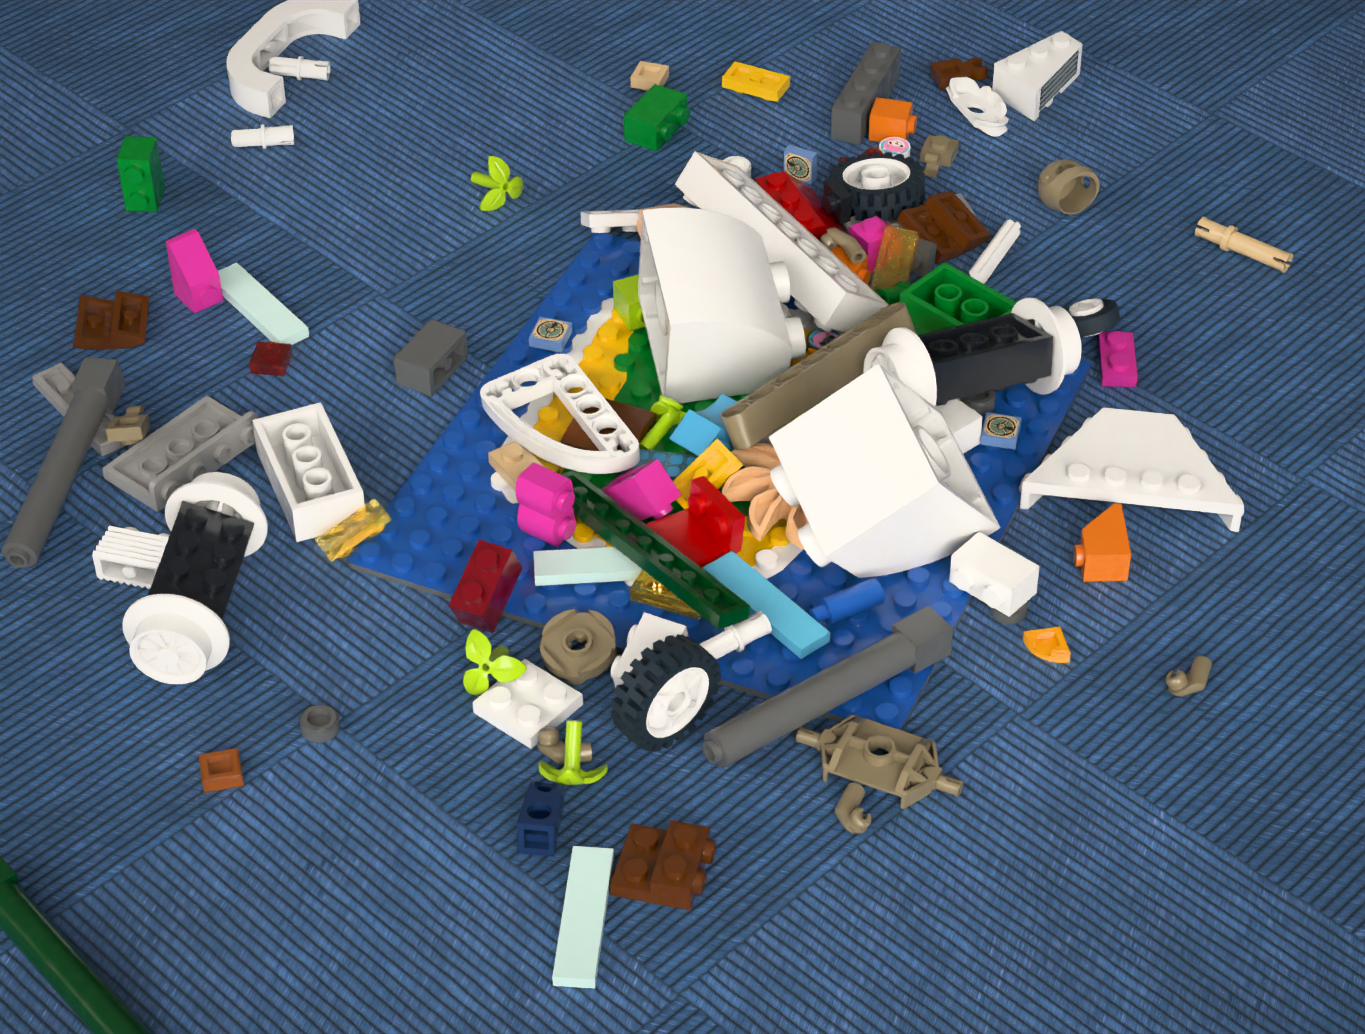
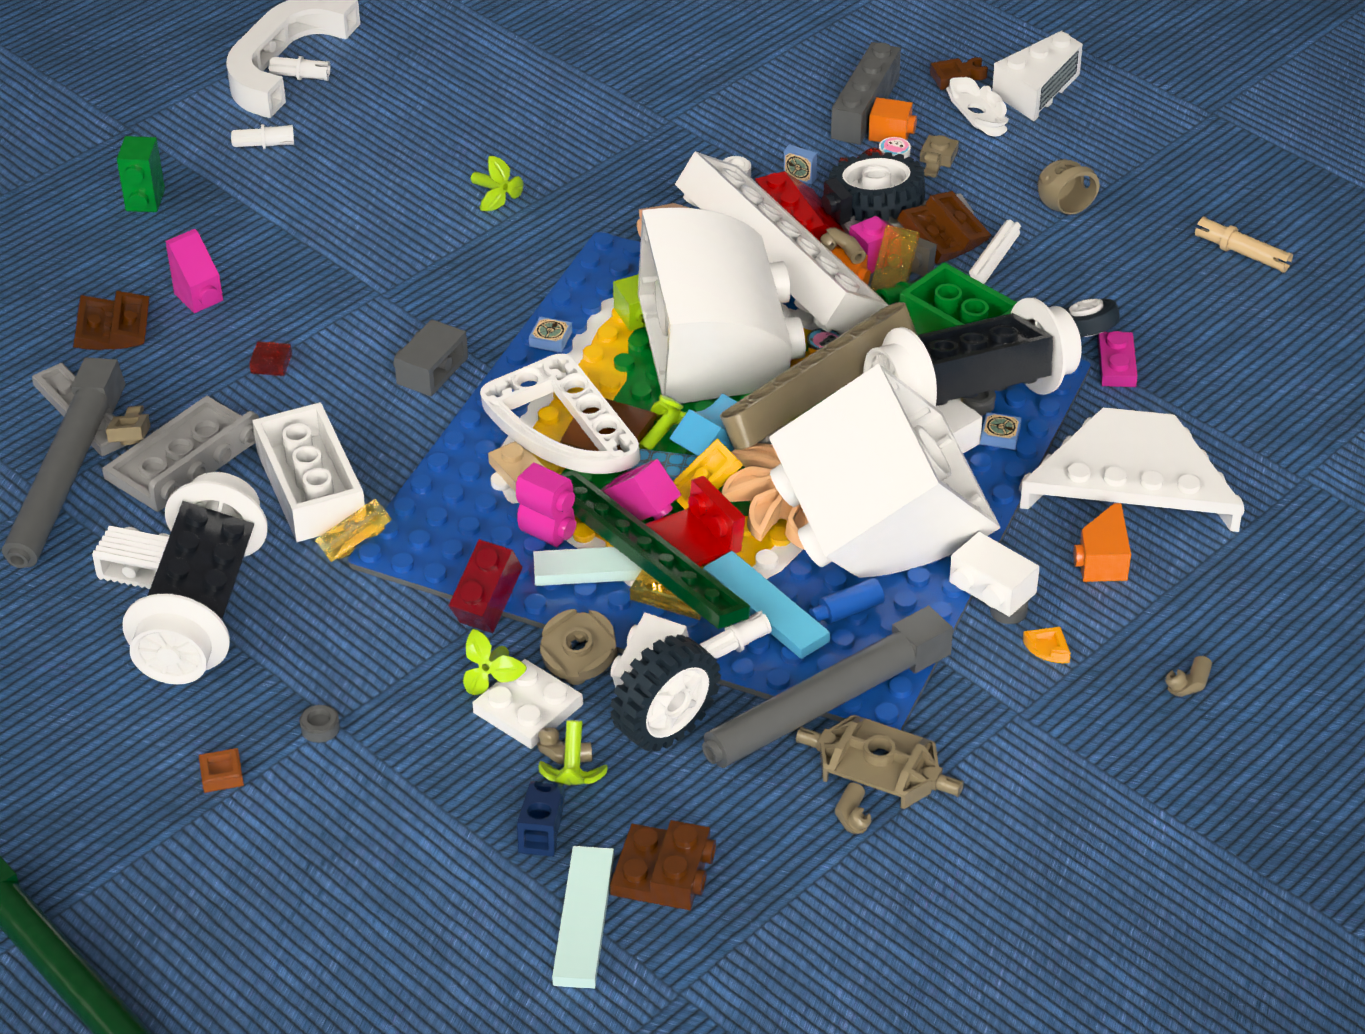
light aqua tile [218,262,309,350] -> none
white plate [581,209,640,233] -> none
green brick [624,84,690,152] -> none
tan plate [630,61,669,92] -> none
yellow plate [722,61,790,102] -> none

